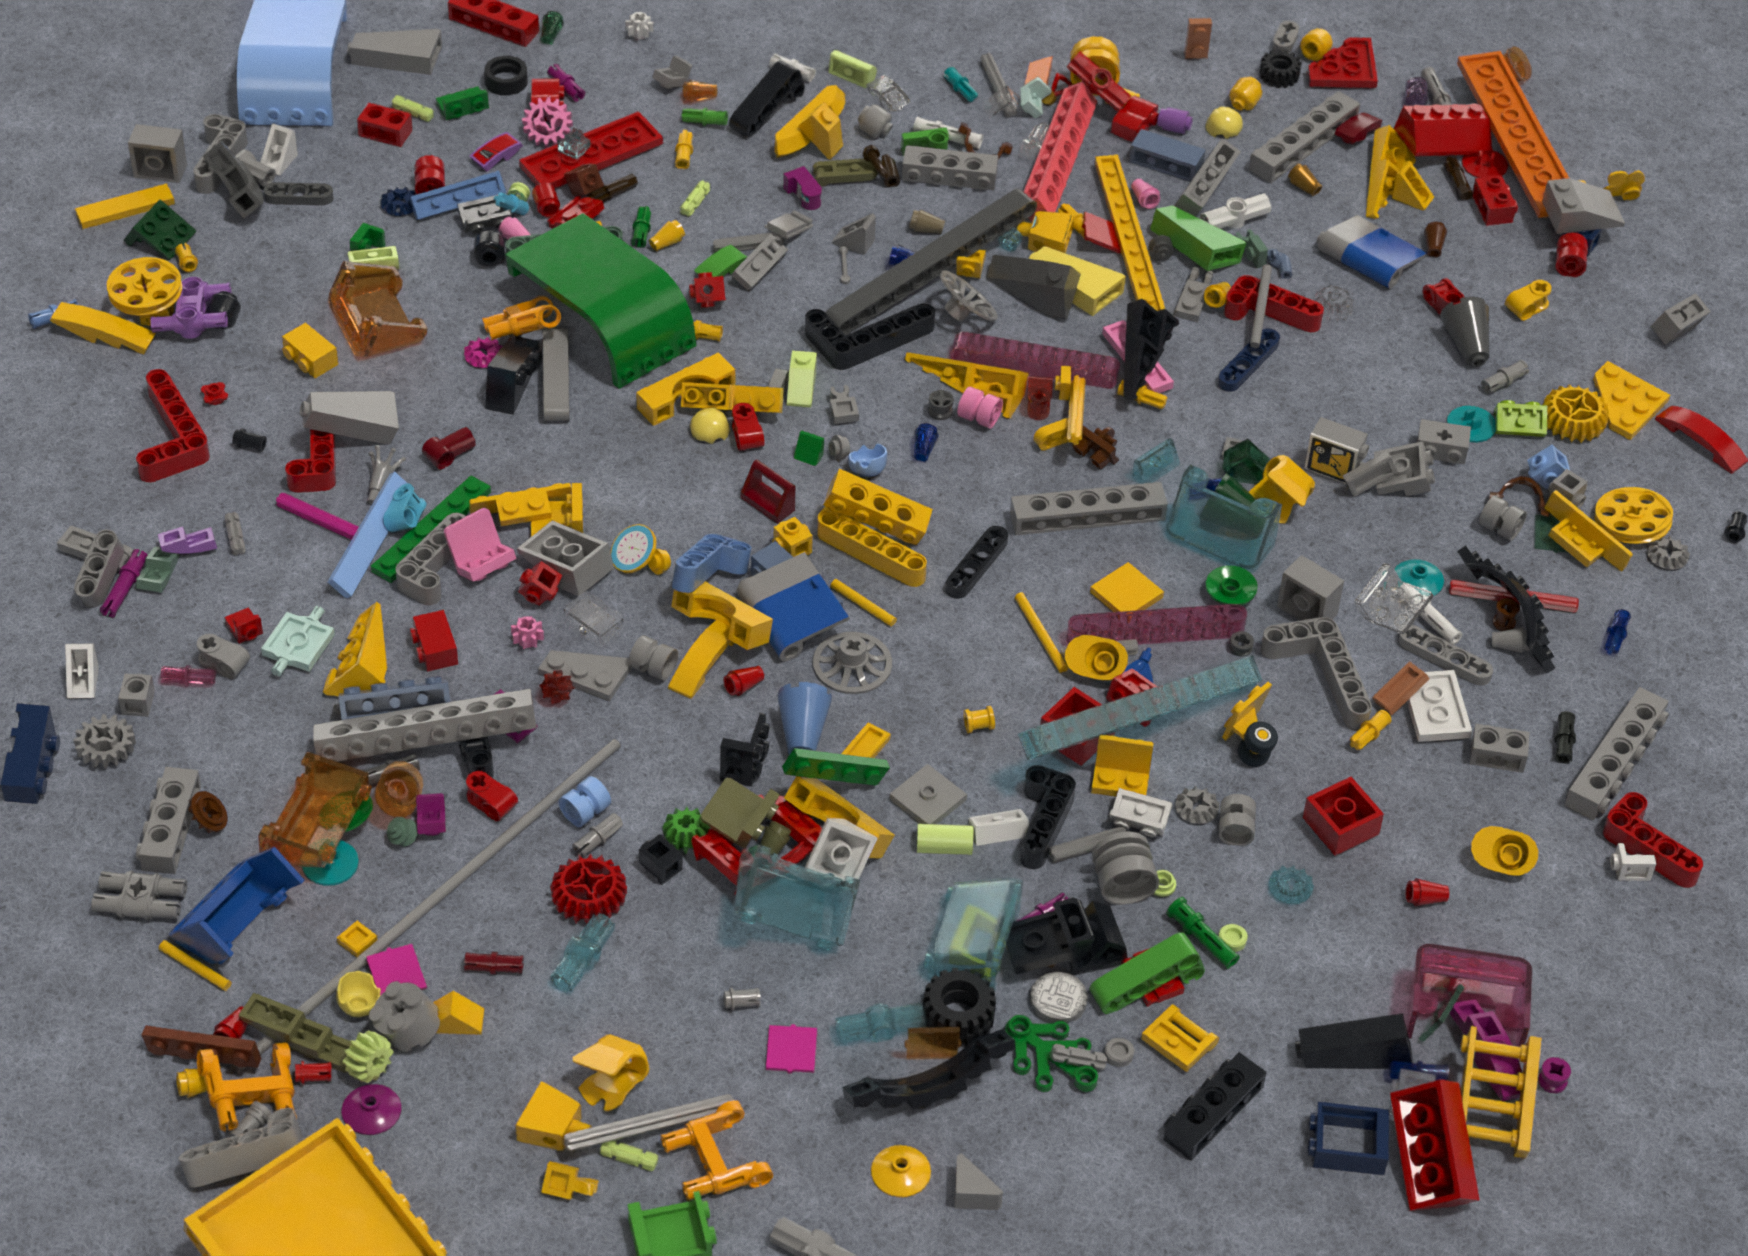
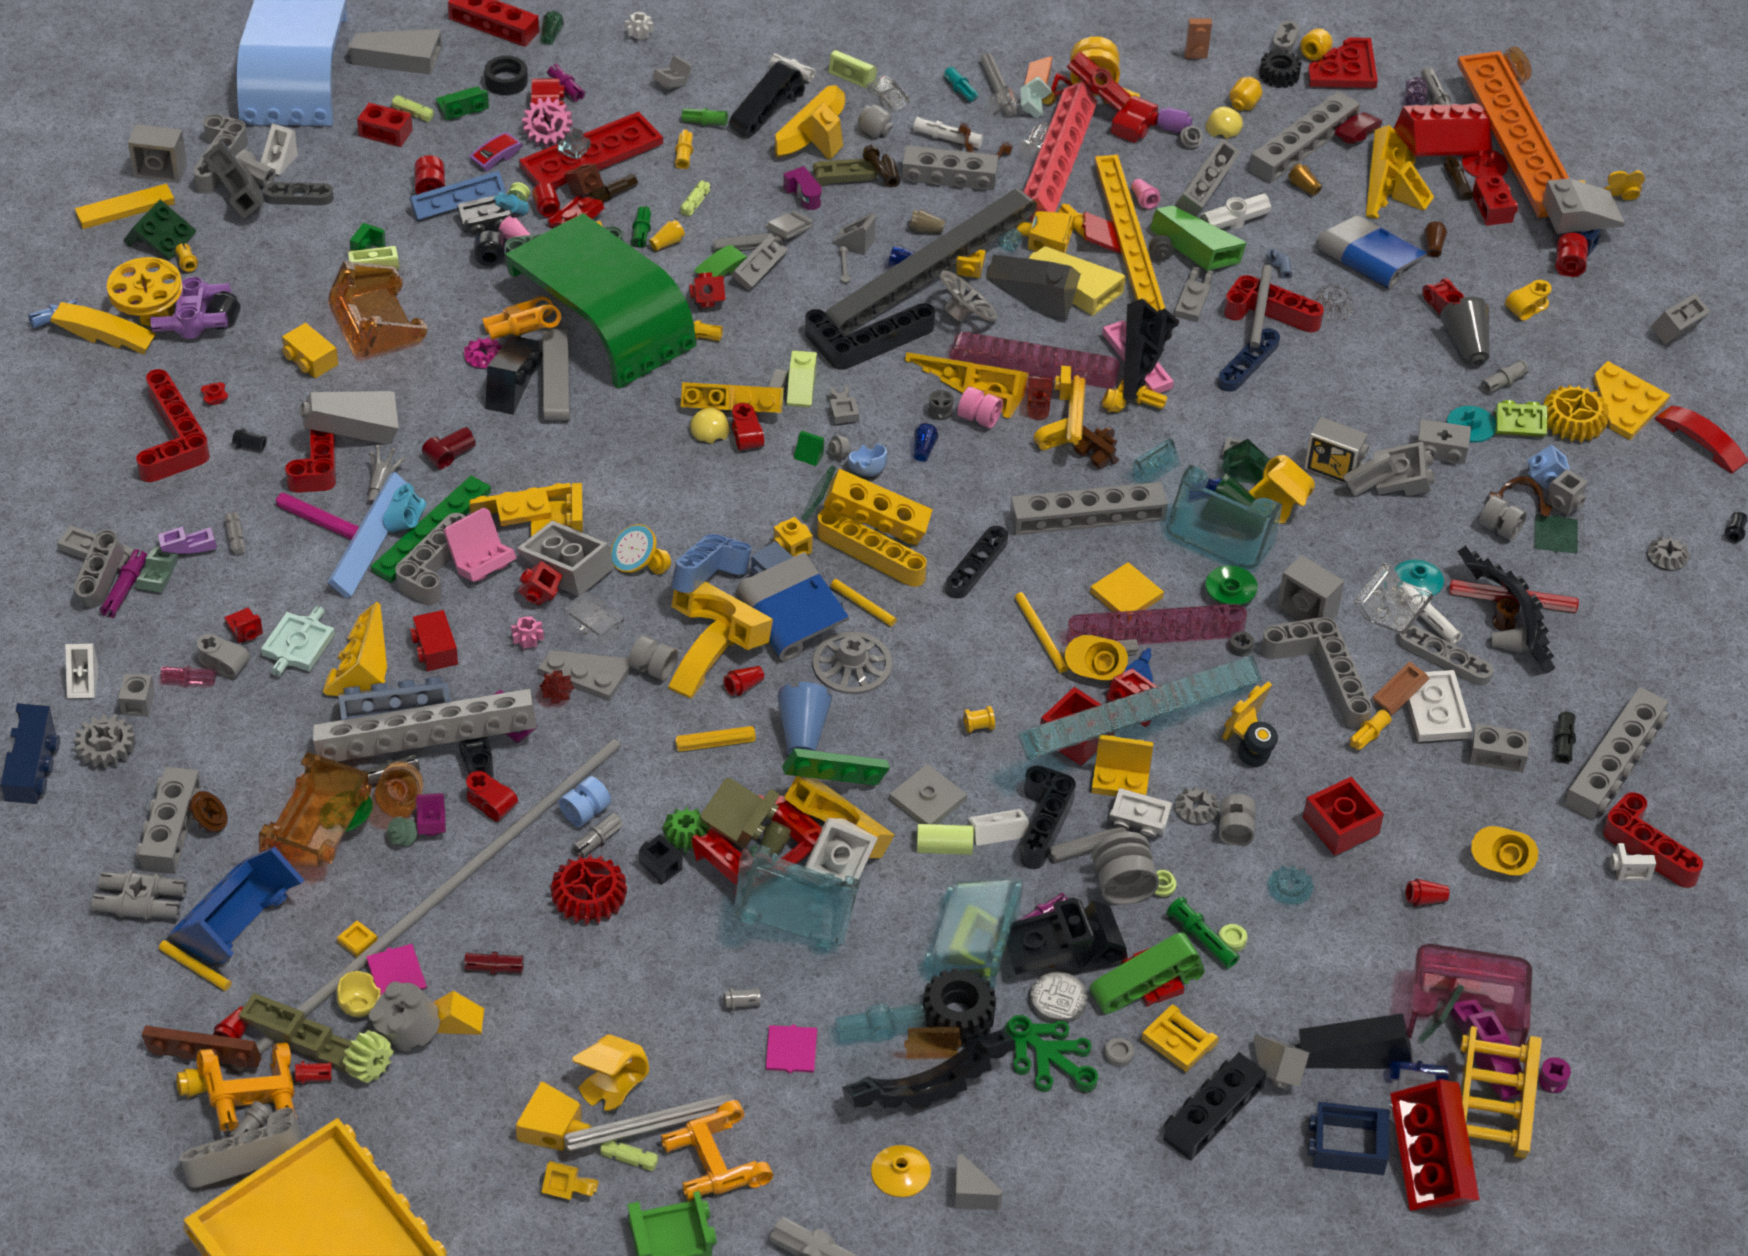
teal piece [302,839,359,886] -> none
magenta dish [341,1084,401,1135] -> none
dark blue gear [380,187,416,216] -> none
clear light blue piece [550,913,615,992] -> none
yellow arch [636,352,736,426] -> none
clear orange cone [682,80,717,103] -> none
black bracket [720,713,770,787] -> none
dark red tile [741,459,796,524] -> none
yellow tile [841,722,891,758] -> none
bright green plate [901,127,949,156] -> none
light grey axle [1050,1044,1107,1070] -> none
sand blue brick [1129,129,1206,182] -> none
yellow cone [1204,282,1231,308] -> none
sand green plate [1236,229,1268,268] -> none
yellow bracket [1545,490,1633,571] -> none
yellow wedge [1595,487,1673,544] -> none
clear blue axle [1604,609,1631,655] -> none
none -> yellow axle [675,726,756,752]
none -> clear green piece [802,465,836,520]
none -> yellow plate [1101,388,1126,412]
none -> light grey plate [1180,126,1202,149]
none -> light grey slope [1253,1034,1309,1089]

